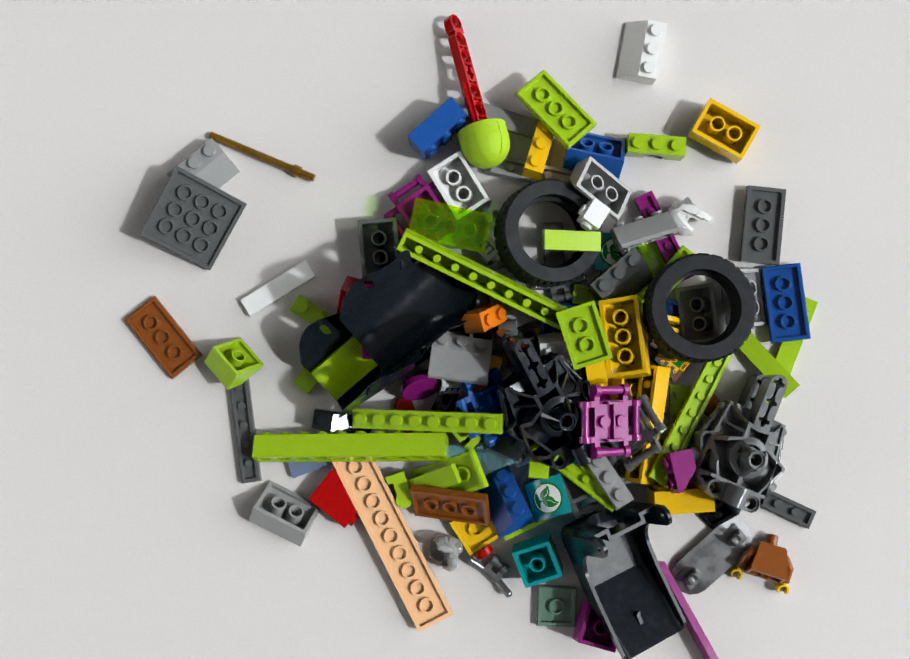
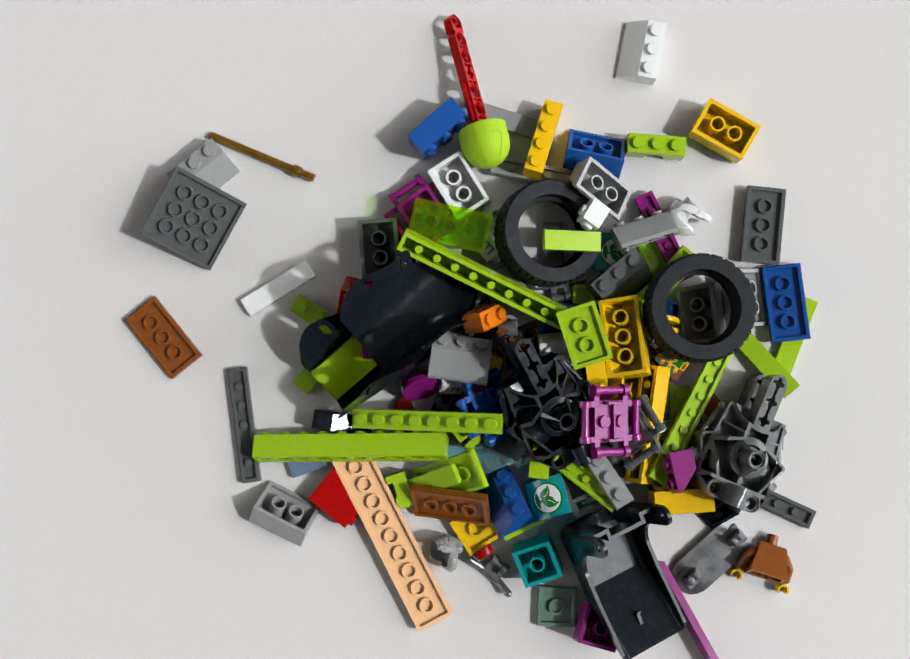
lime slope [204,337,264,390] -> none
lime tile [515,70,597,150] -> none

